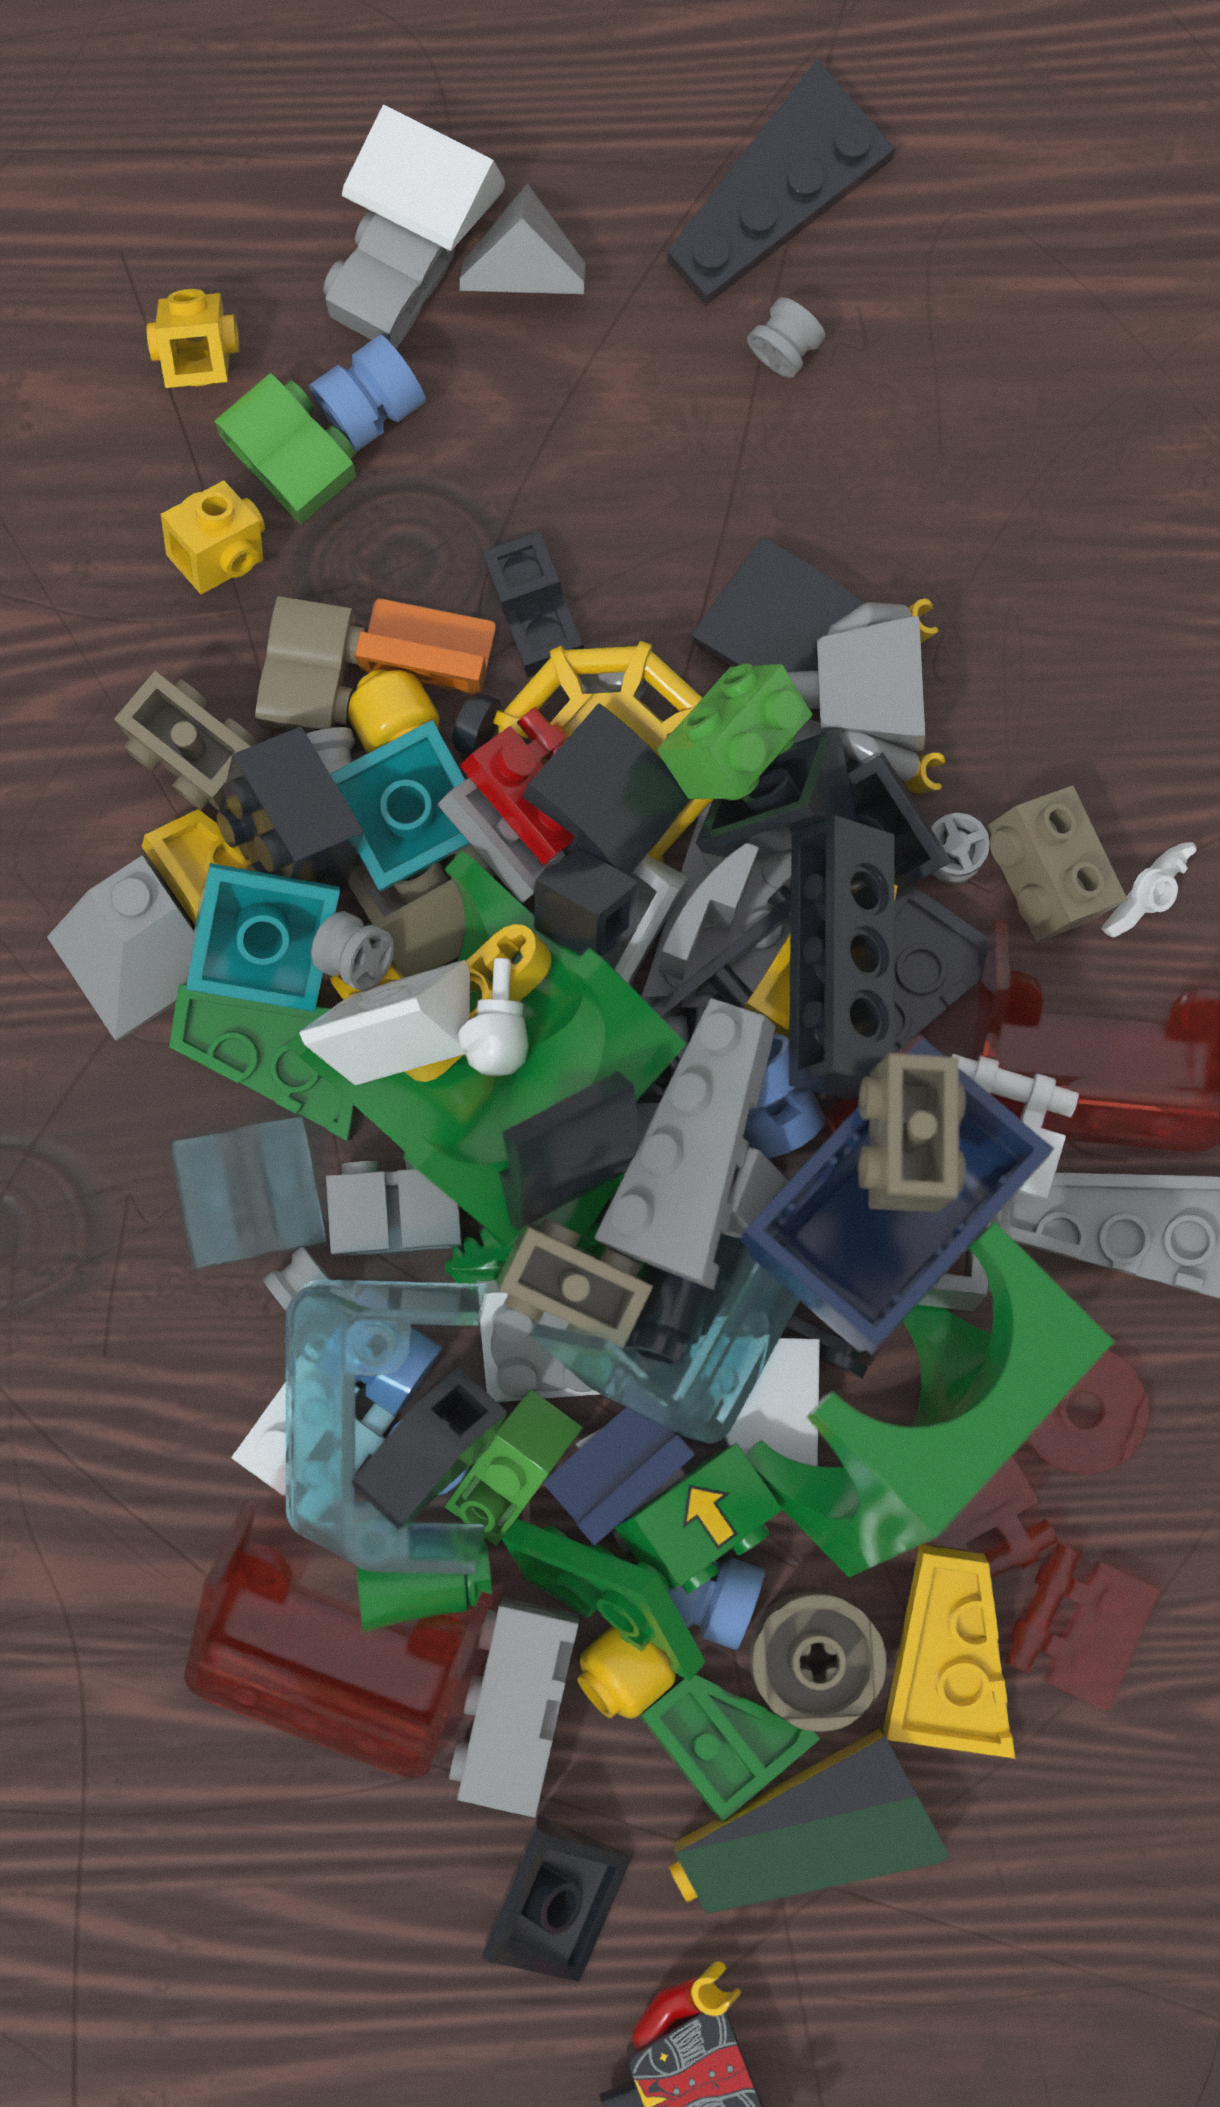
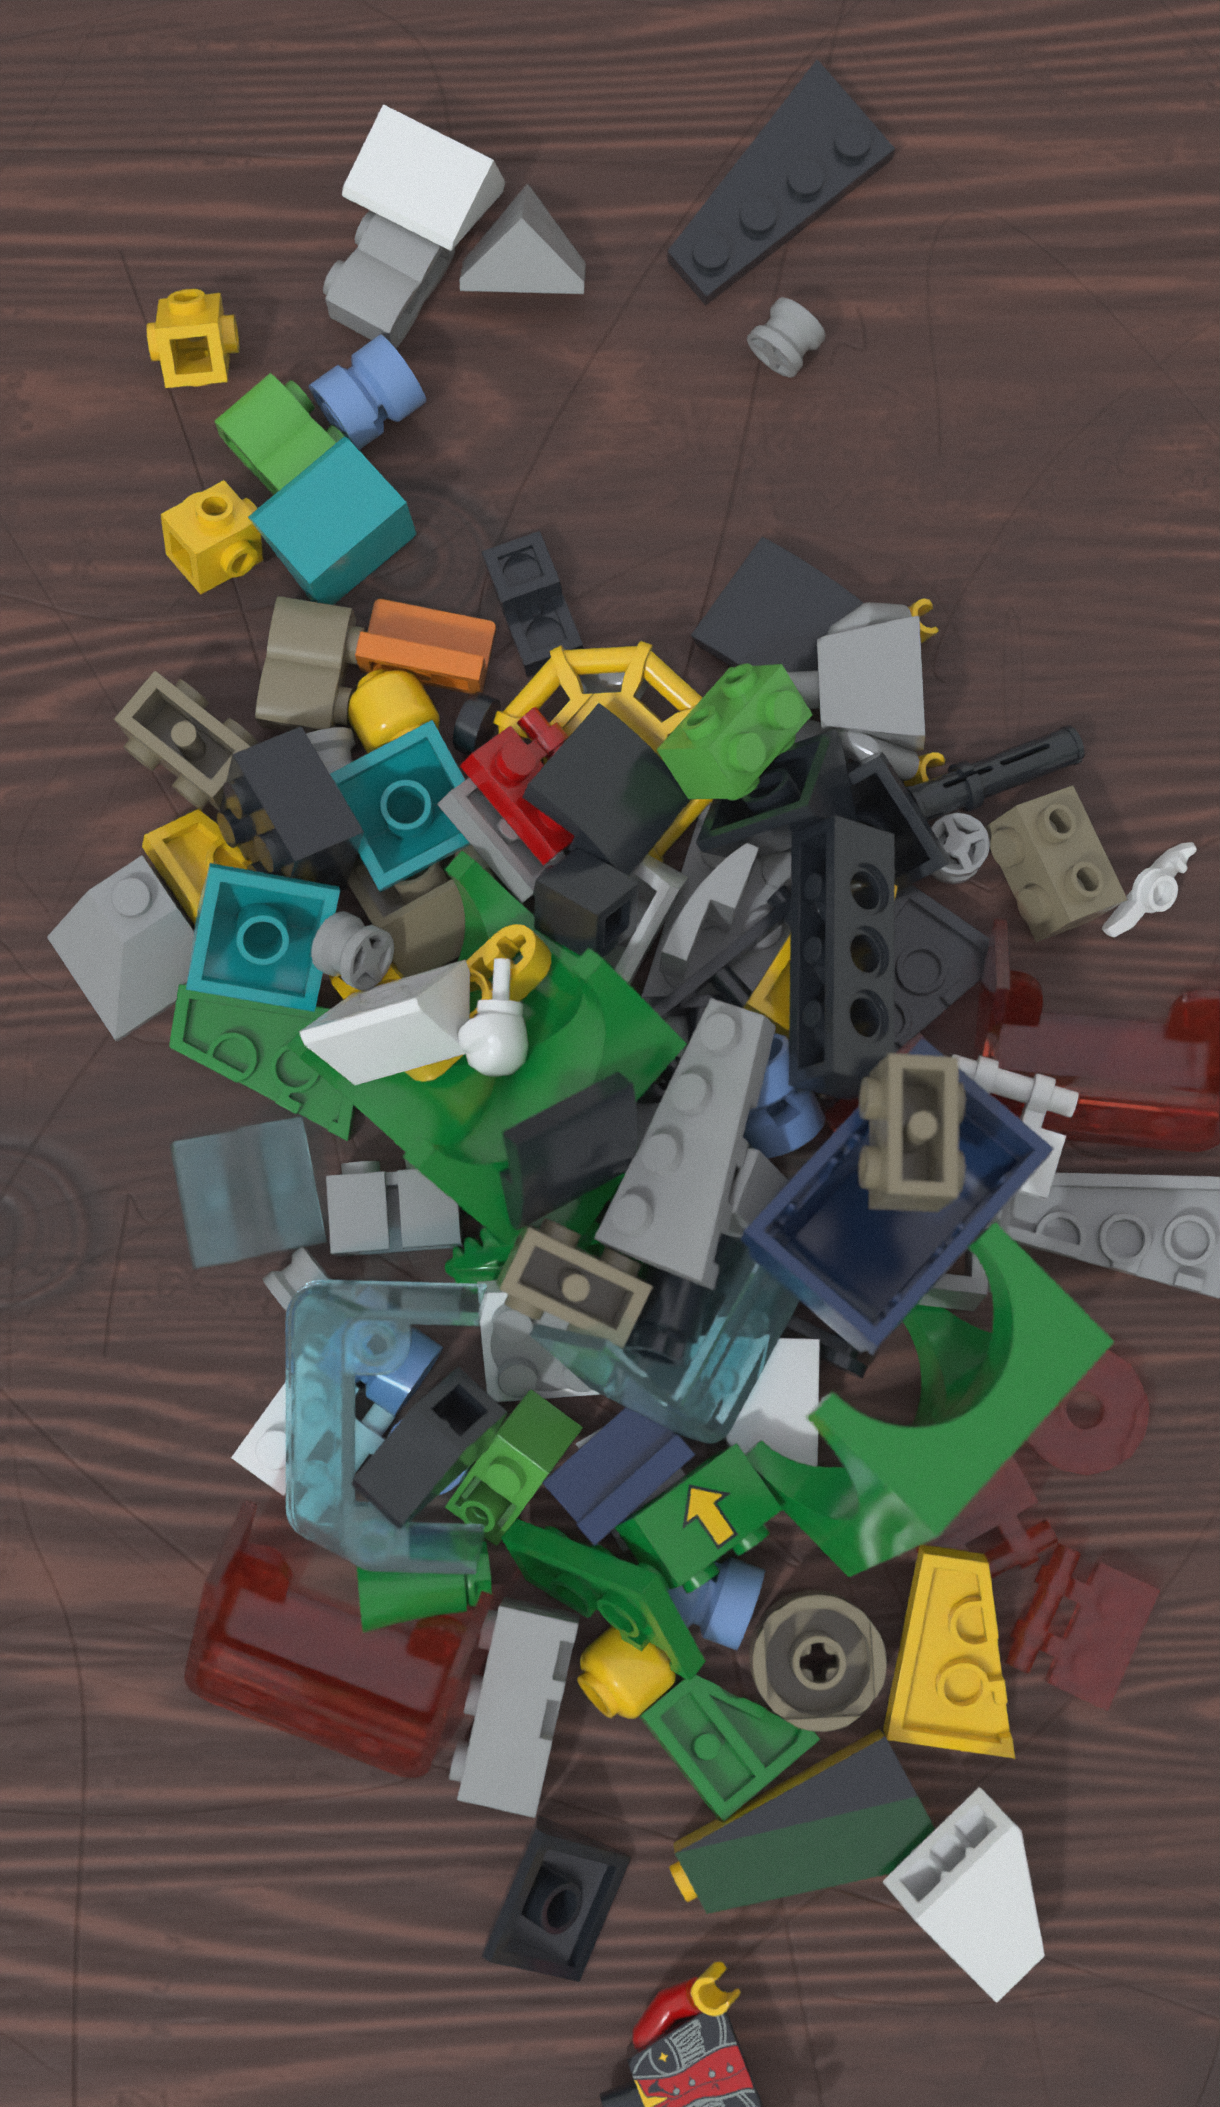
none -> teal slope [248,437,417,605]
none -> white slope [882,1787,1045,2003]
none -> black pin [906,725,1085,821]

